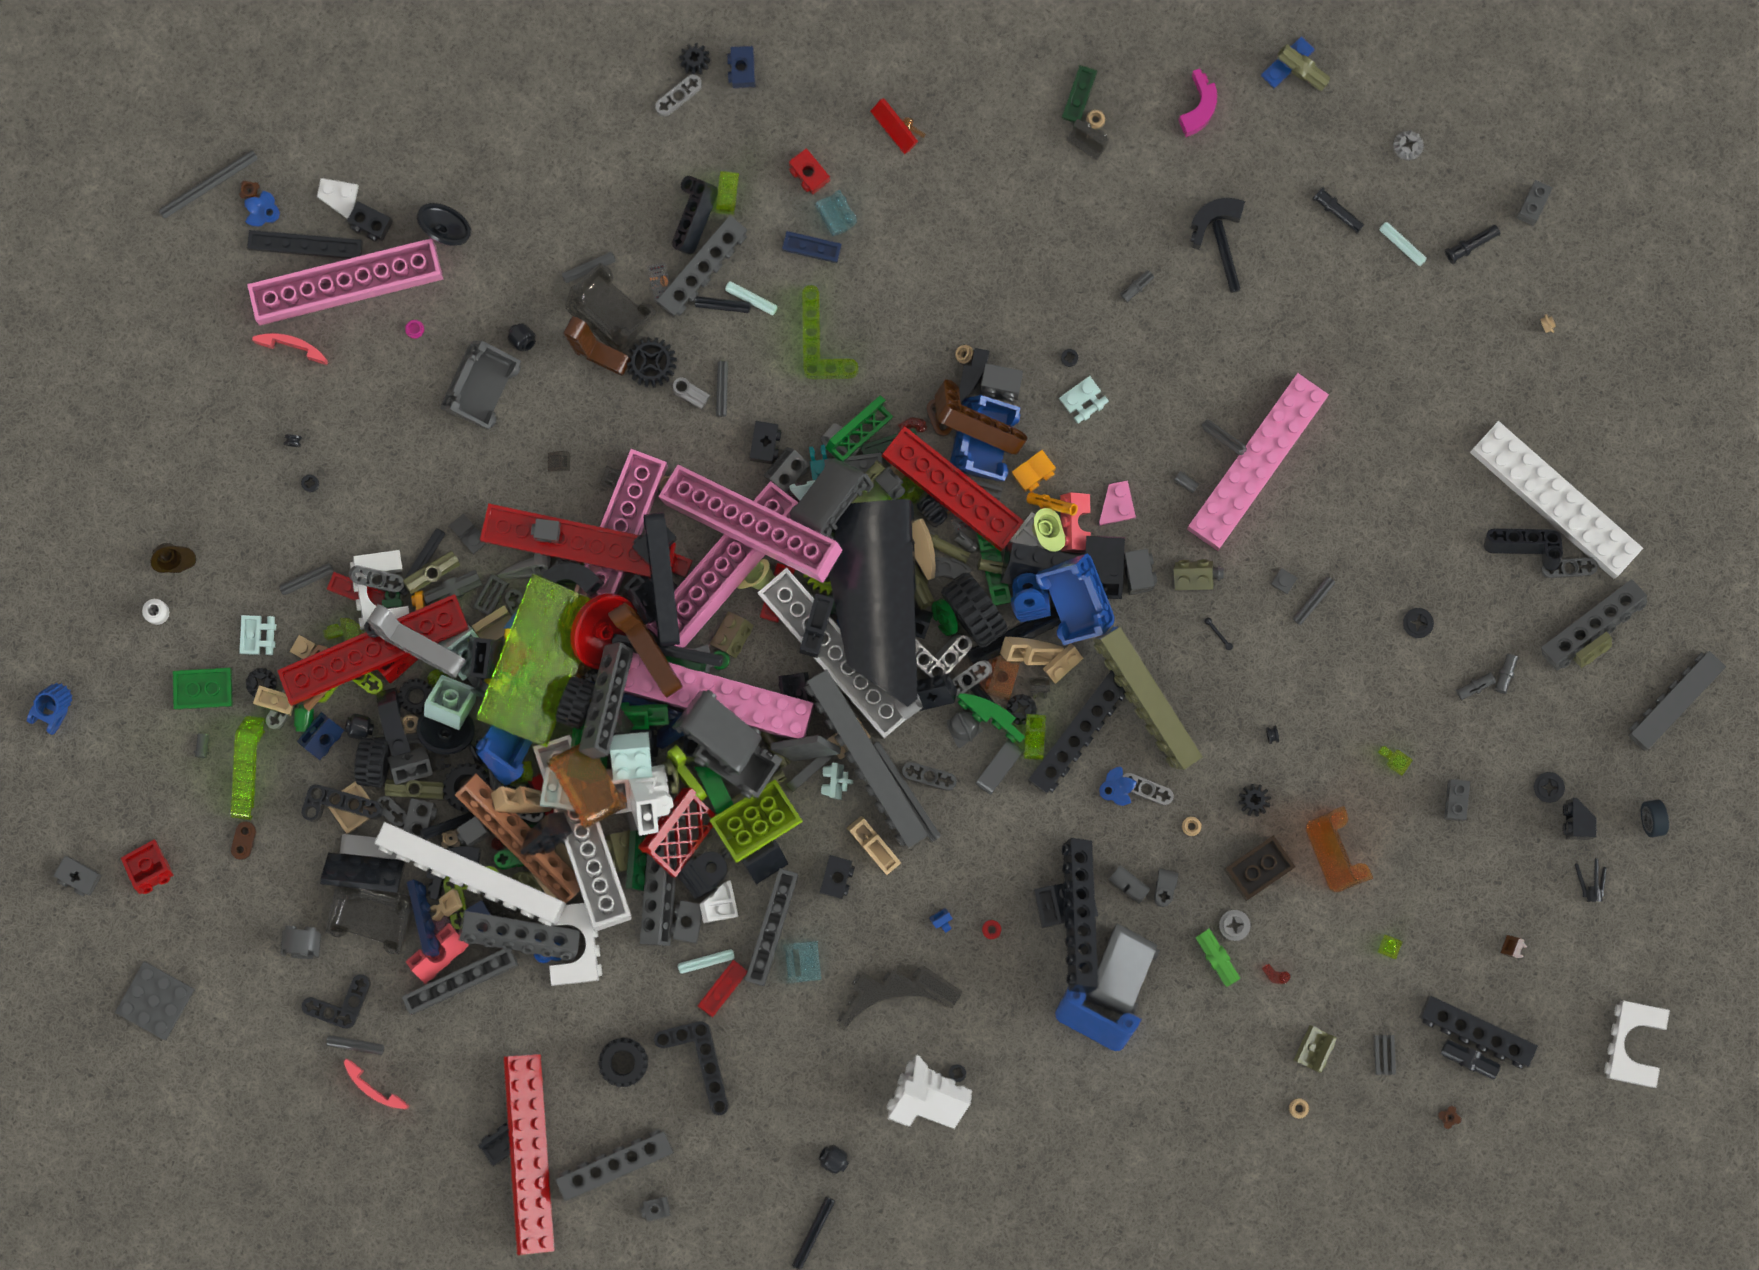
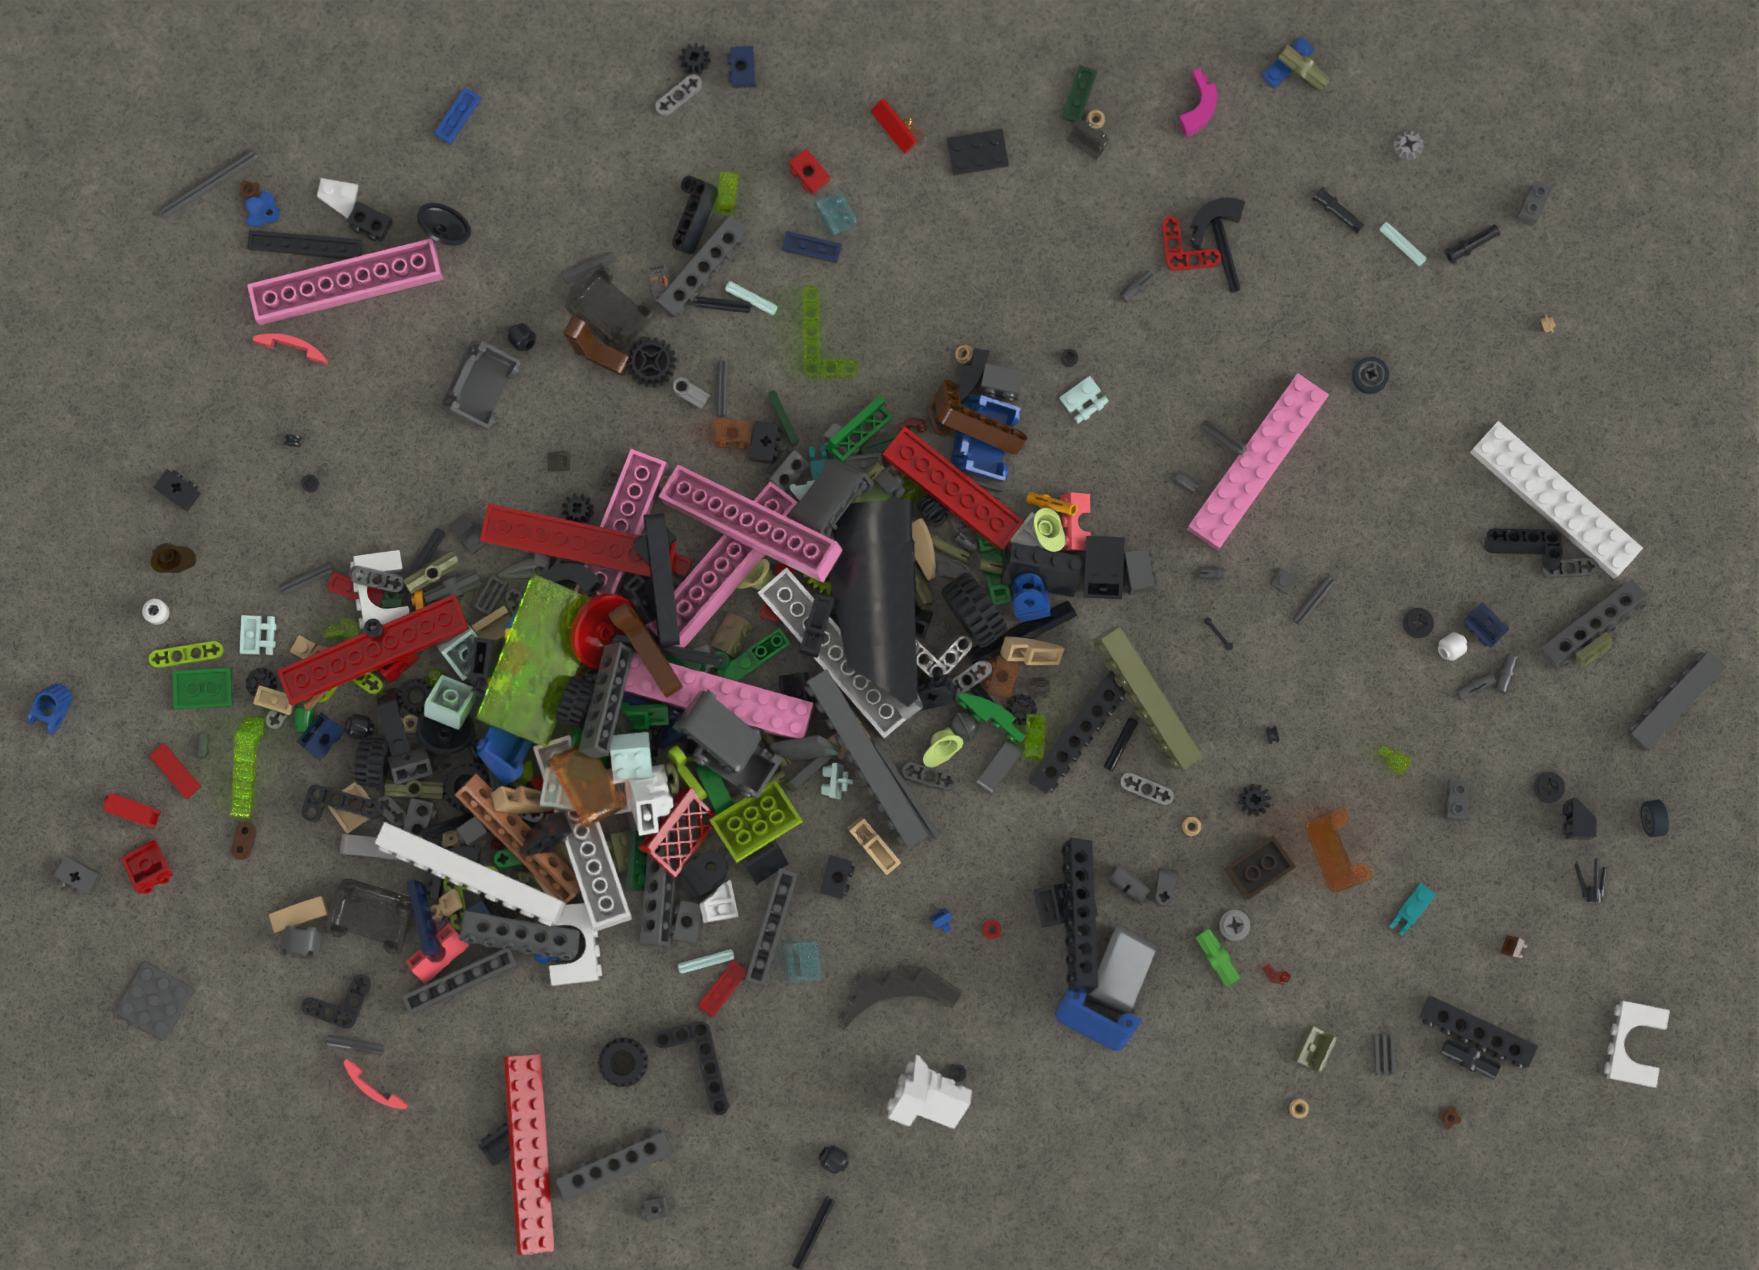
black plate [320,852,405,893] -> none
light grey beam [367,604,466,678] -> none
dark pink plate [405,320,424,339] -> none
dark grey brick [531,519,561,544] -> none
green tile [931,599,958,636] -> none
light orange brick [1012,450,1056,492] -> none
blue windscreen [1035,554,1114,645] -> none
tan plate [1043,644,1084,684] -> none
bright pink wing [1099,481,1136,526] -> none
blue plate [1099,767,1137,806] -> none
olive bracket [1173,559,1214,590] -> none
clear neon green tile [1377,934,1403,960] -> none
none -> red window [103,792,161,829]
none -> lime beam [149,641,224,668]
none -> red tile [149,743,202,799]
none -> black brick [153,469,201,512]
none -> tan slope [269,896,329,933]
none -> blue plate [434,87,481,145]
none -> black gear [562,493,594,523]
none -> clear orange brick [712,418,753,449]
none -> green slope [717,628,790,682]
none -> dark green tile [768,390,799,447]
none -> yellowish green piece [923,727,963,768]
none -> black plate [947,129,1009,176]
none -> black axle [1104,718,1138,771]
none -> red beam [1162,216,1221,271]
none -> wheel [1352,356,1390,394]
none -> teal hinge [1389,883,1436,936]
none -> white head [1438,632,1467,661]
none -> dark blue bracket [1463,602,1509,648]

